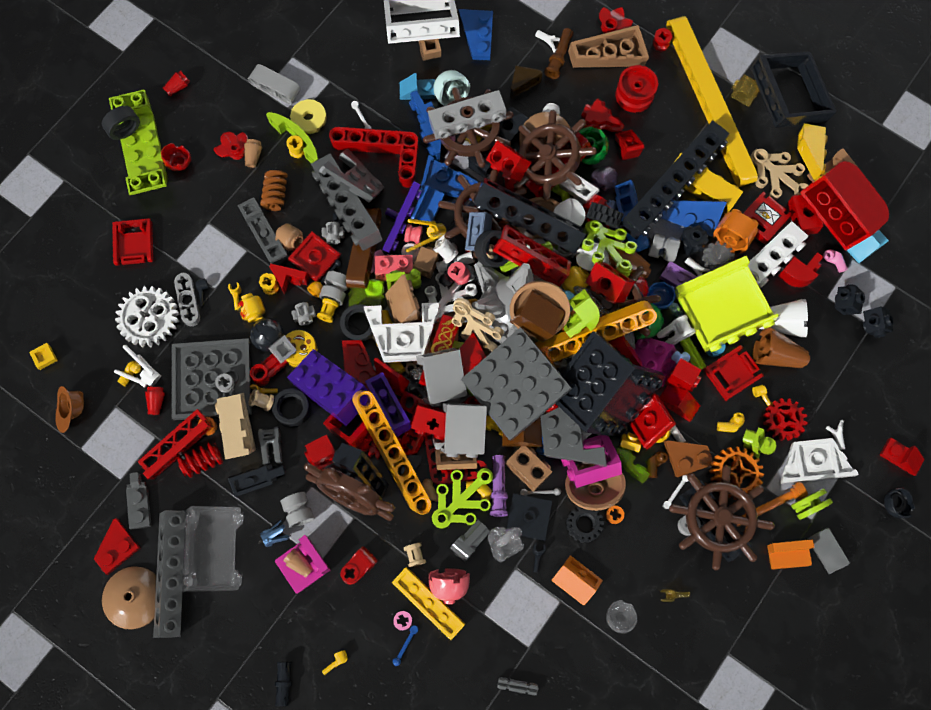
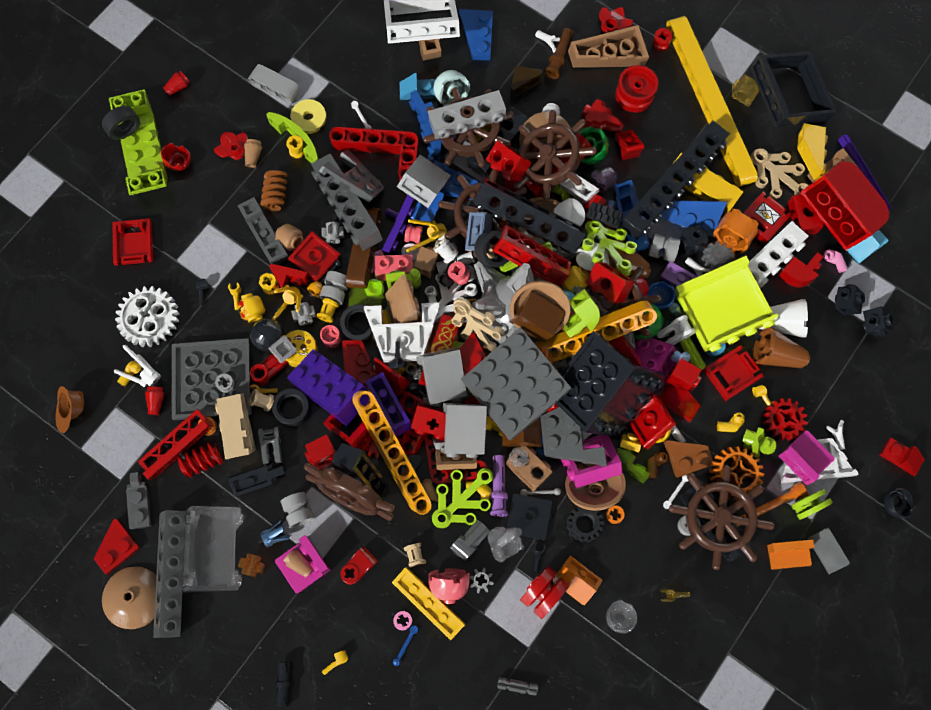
yellow plate [29,343,58,370] -> none
light grey beam [174,273,200,326] -> none
none -> clear orange gear [238,553,265,578]
none -> yellow plant [272,285,303,320]
none -> coral wheel [320,325,341,349]
none -> black hand [389,341,405,370]
none -> light grey panel [397,155,451,208]
none -> light grey gear [470,568,494,594]
none -> clear plate [509,447,529,467]
none -> red wheel [520,565,570,620]
none -> dark pink bracket [779,430,835,485]
none -> dark purple axle [838,134,891,210]

